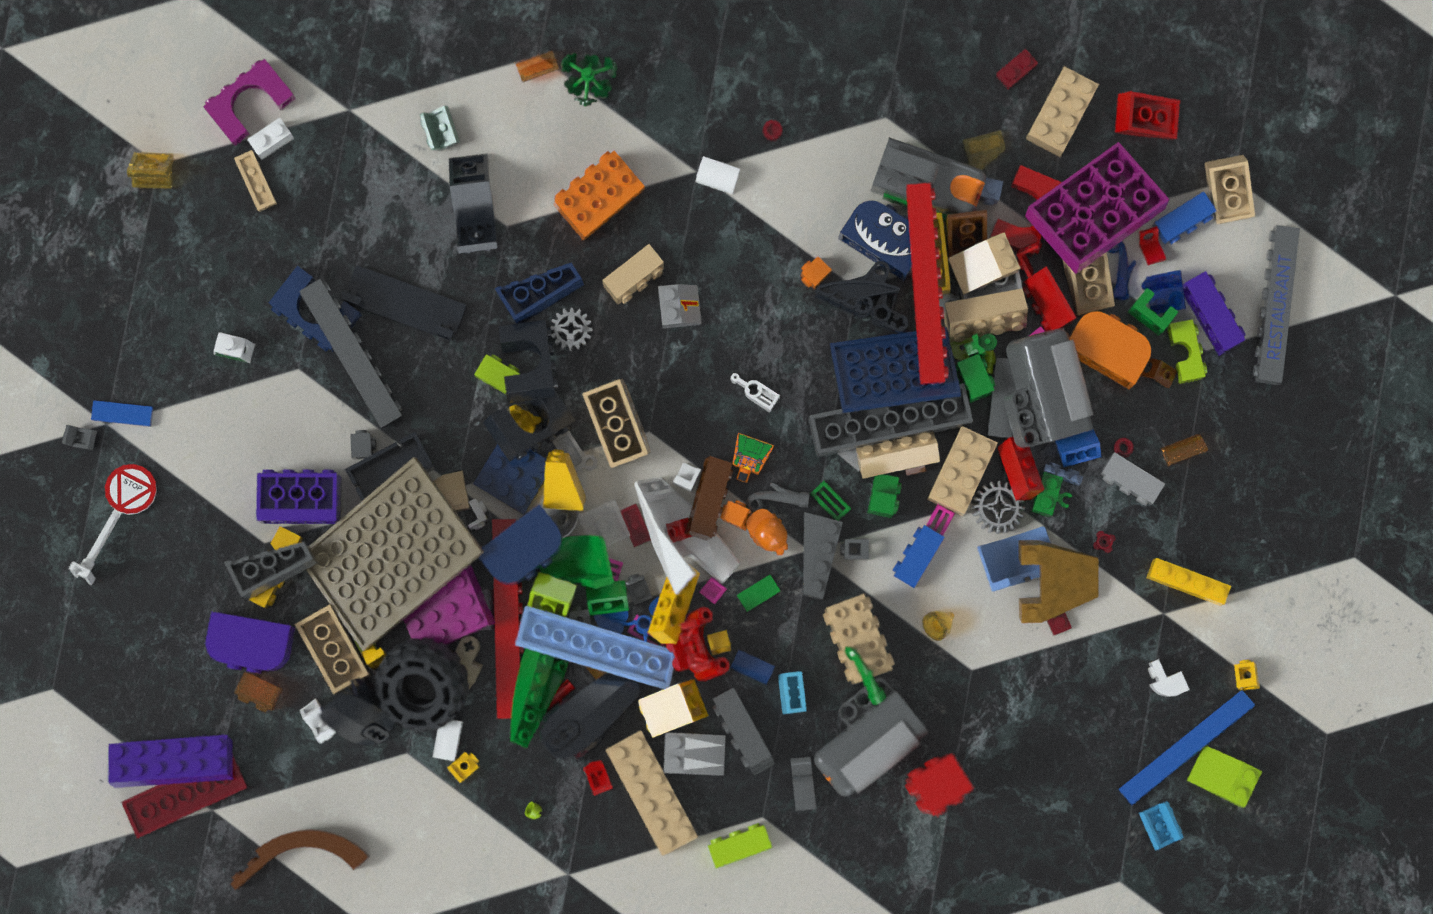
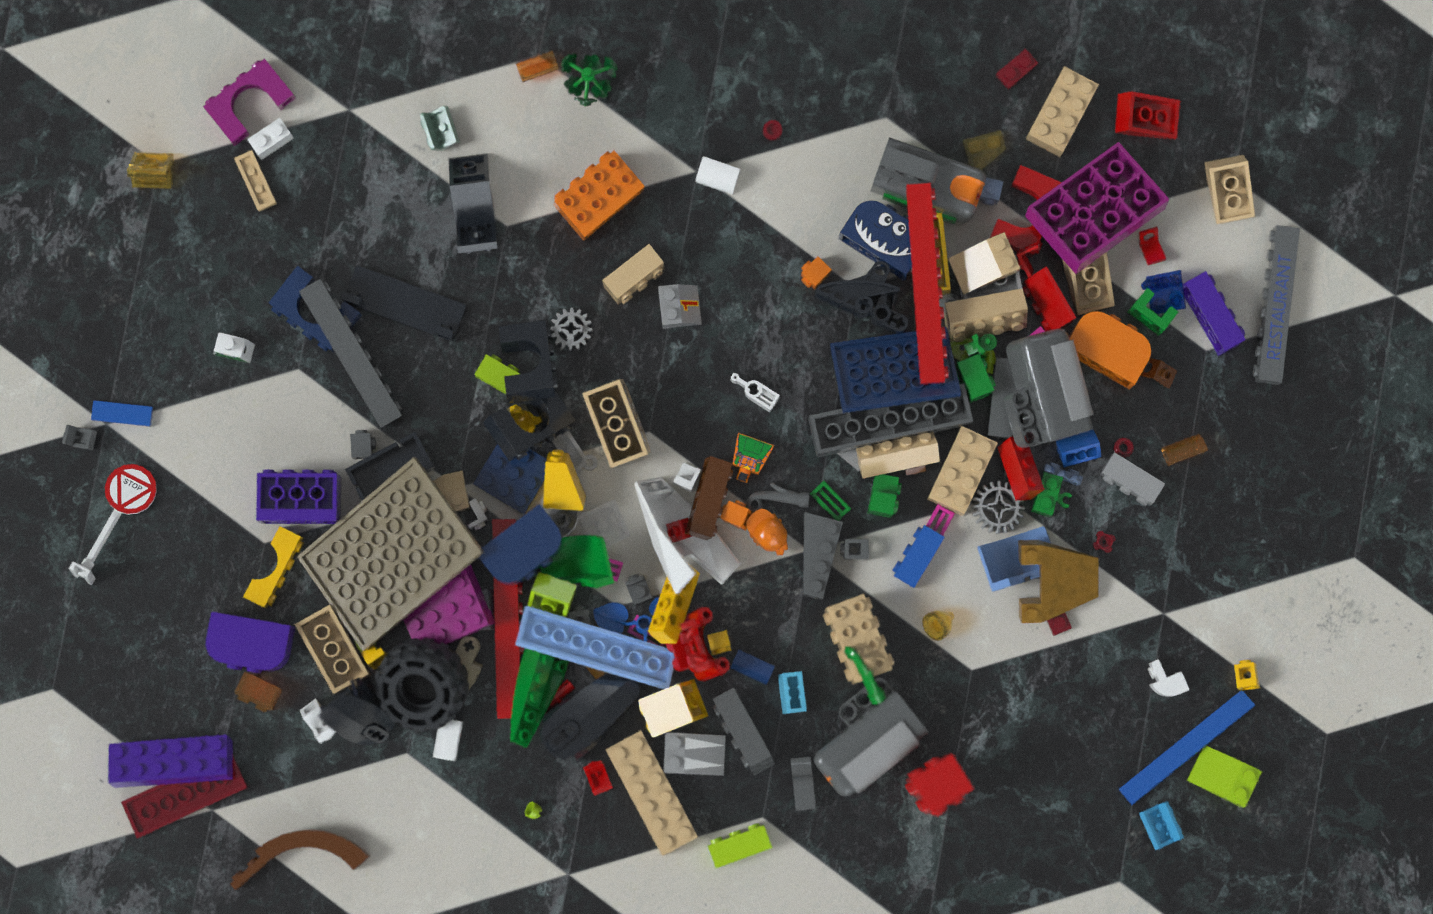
dark grey wedge [224,542,317,601] -> none
yellow brick [447,752,479,783] -> none
dark blue wedge [494,263,584,324] -> none
green brick [586,580,629,616] -> none
dark red plate [618,503,651,548] -> none
dark pink tile [699,577,727,605] -> none
green tile [736,575,781,612] -> none
reddish brown slope [944,210,987,258] -> none
clear blue plant [1108,241,1137,300] -> none
yellow brick [1146,558,1231,606] -> none
blue brick [1152,191,1217,245] -> none
lime arch [1167,319,1207,384] -> none

